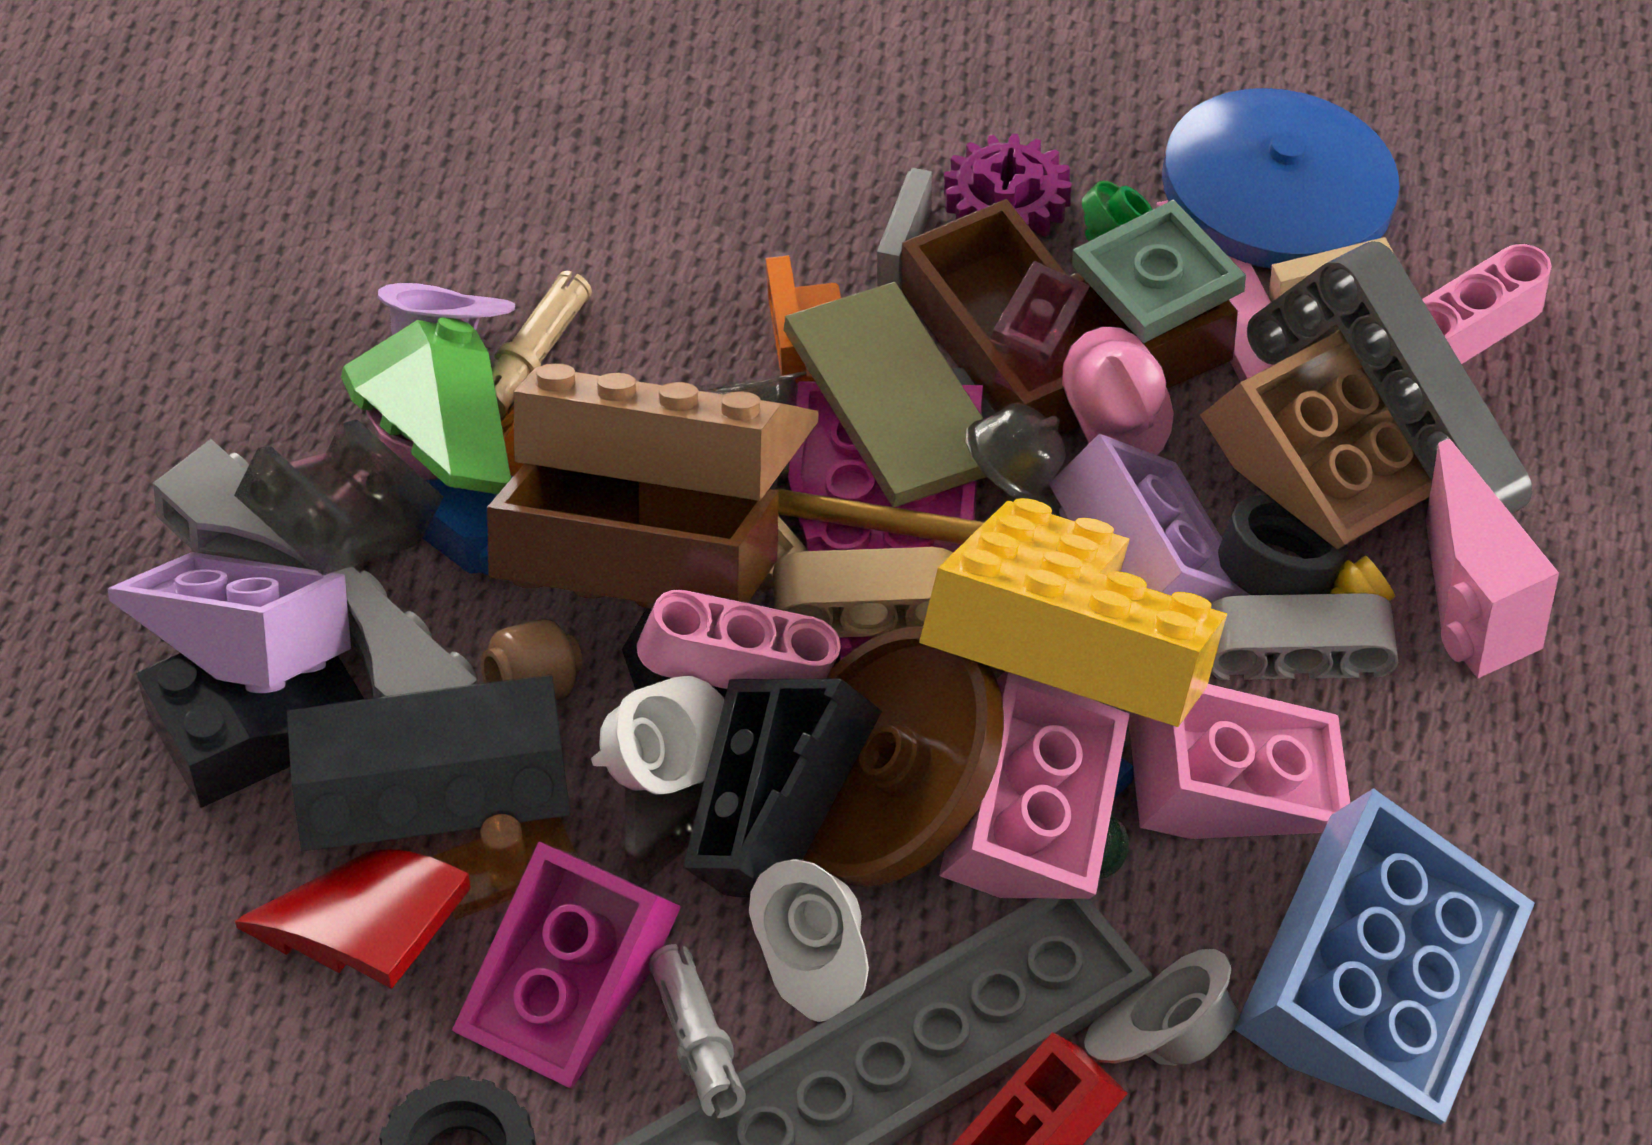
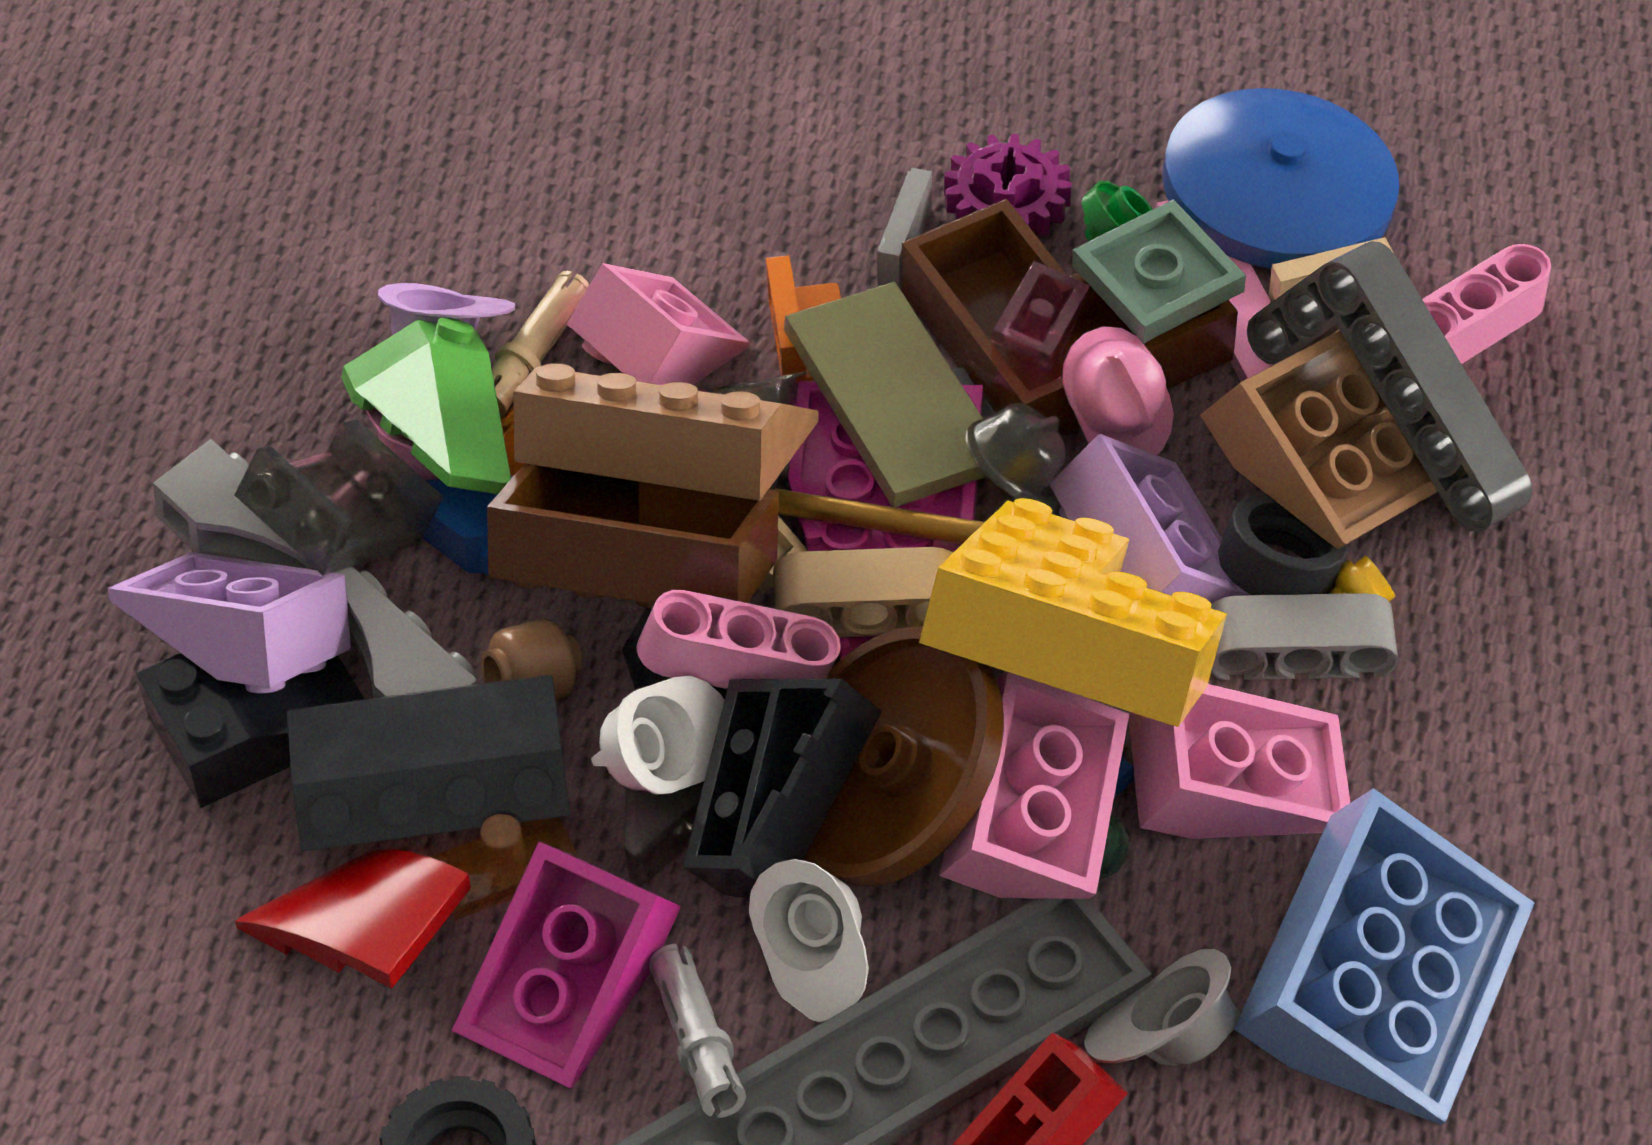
bright pink slope [1426,438,1559,679] -> none
none -> bright pink slope [567,263,751,385]

